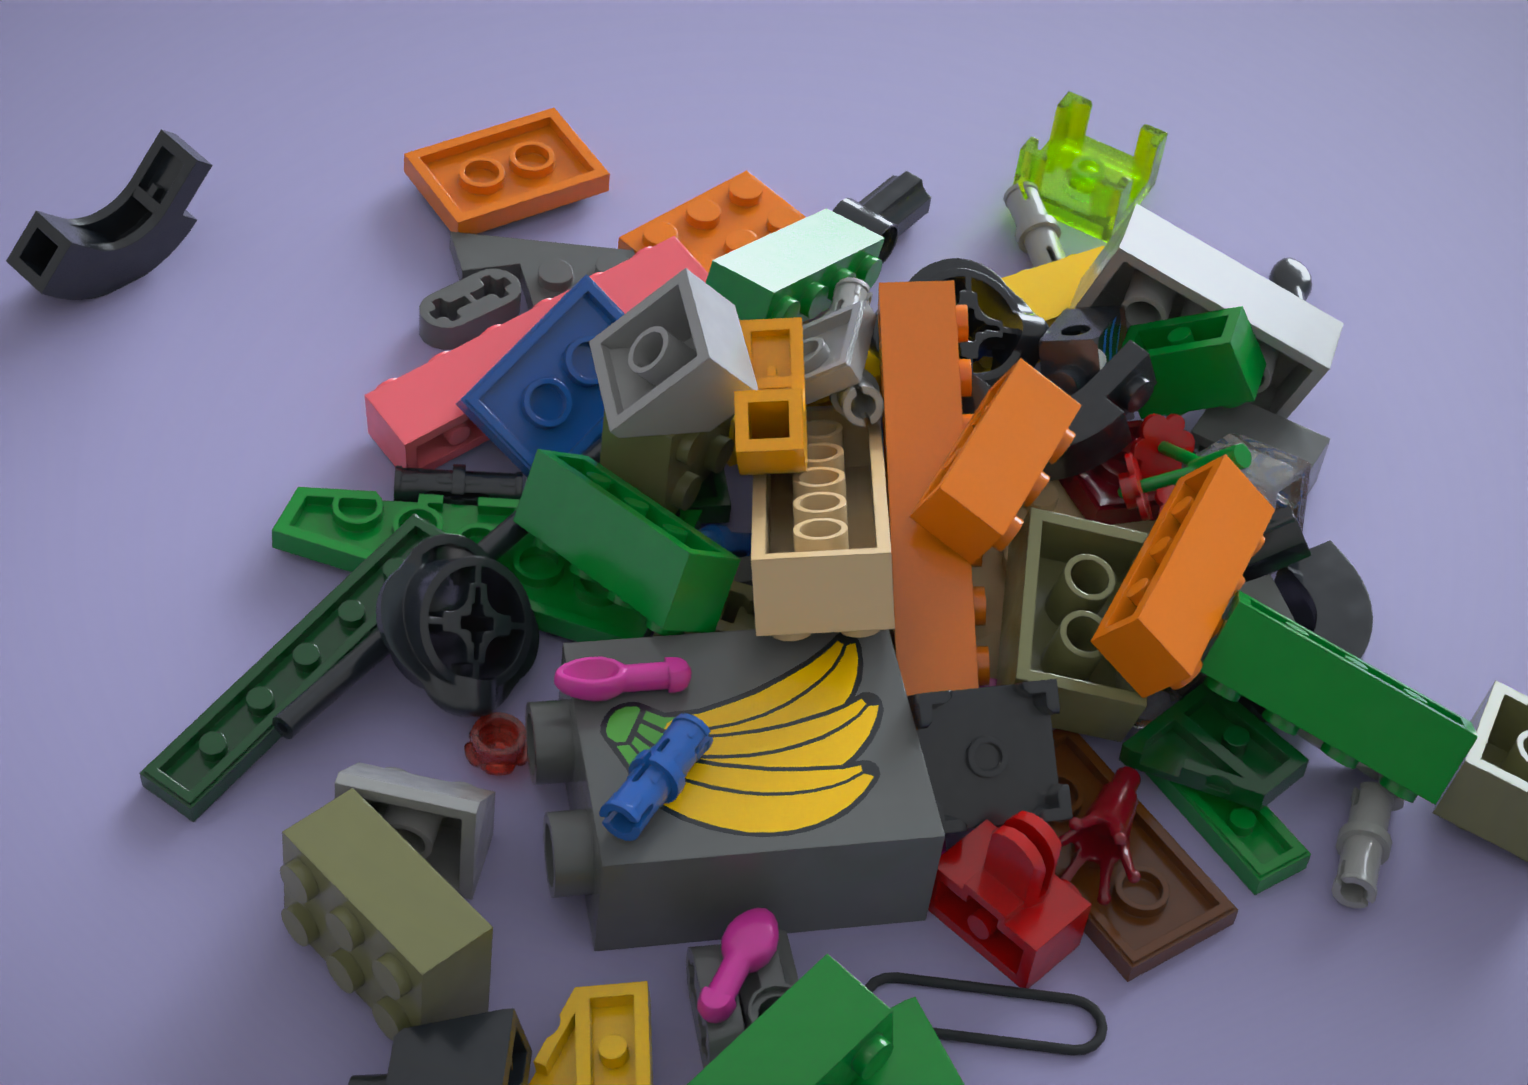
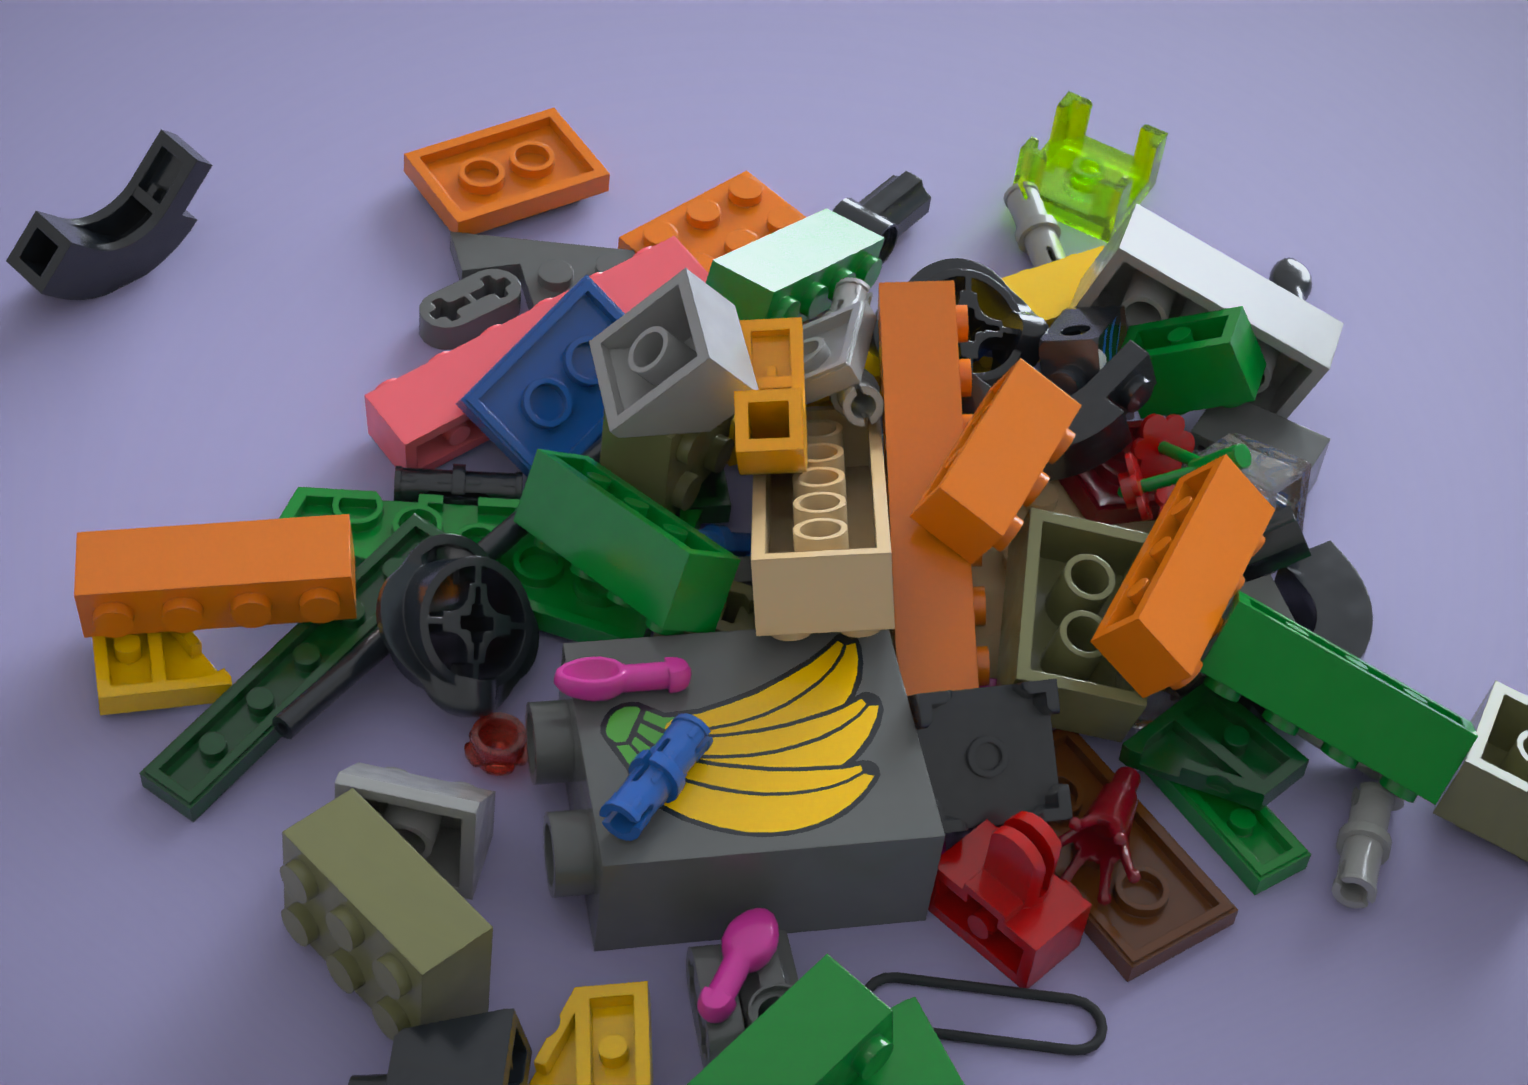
none -> orange brick [74,514,357,638]
none -> yellow wing [92,631,232,716]

